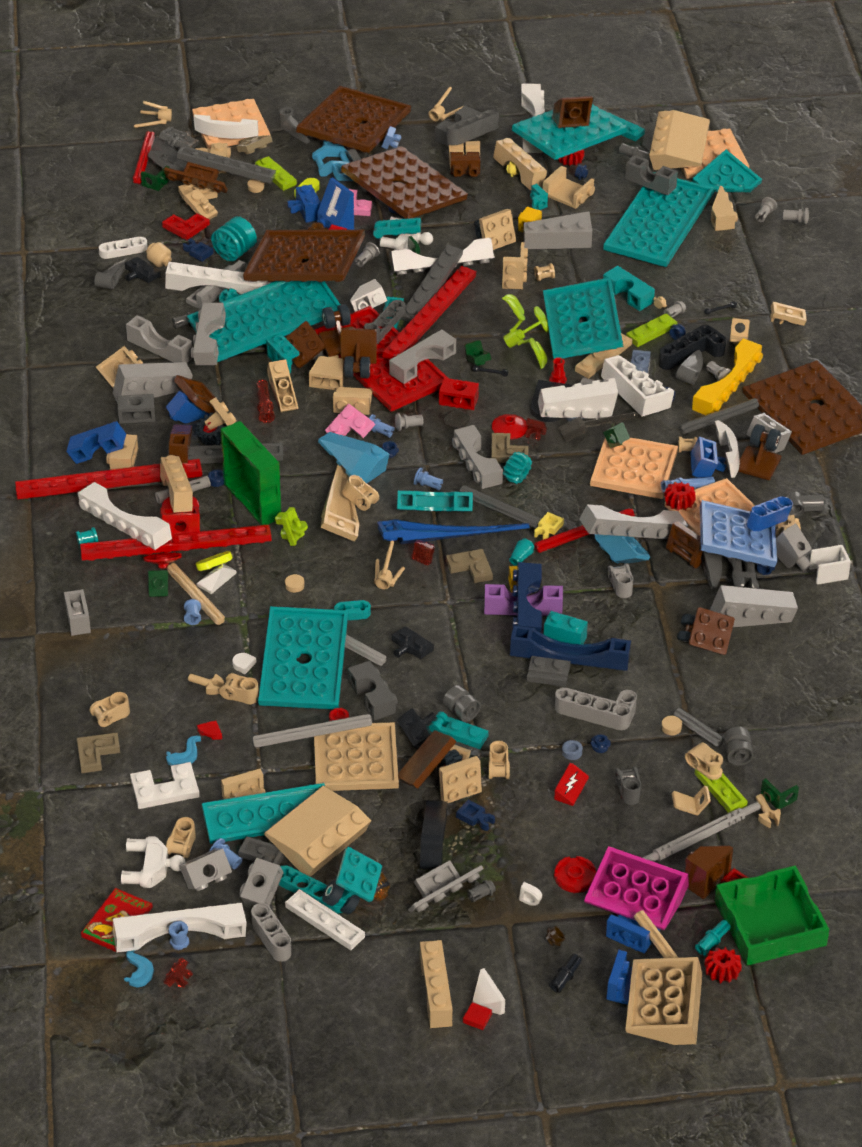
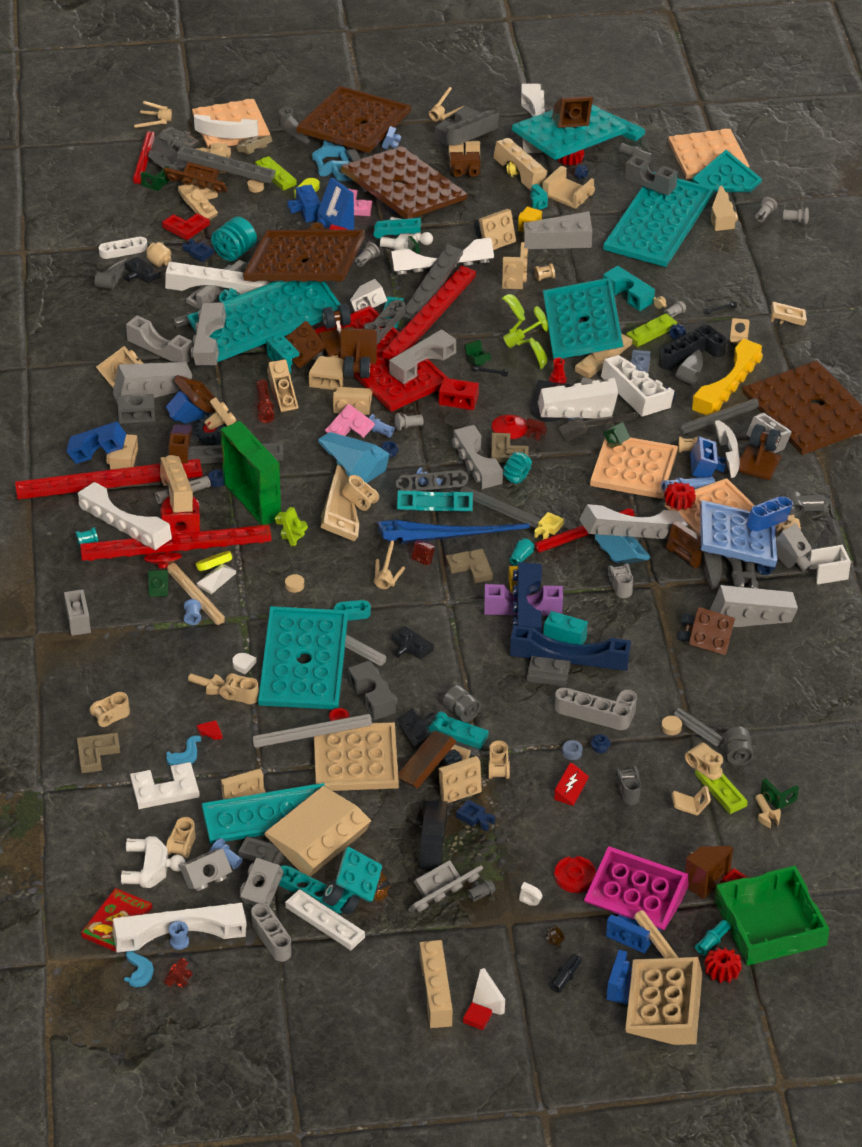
light grey axle [643,802,761,862] -> none
tan slope [649,110,710,170] -> none
light grey pin [706,361,732,381] -> none
none -> dark grey beam [396,470,469,491]

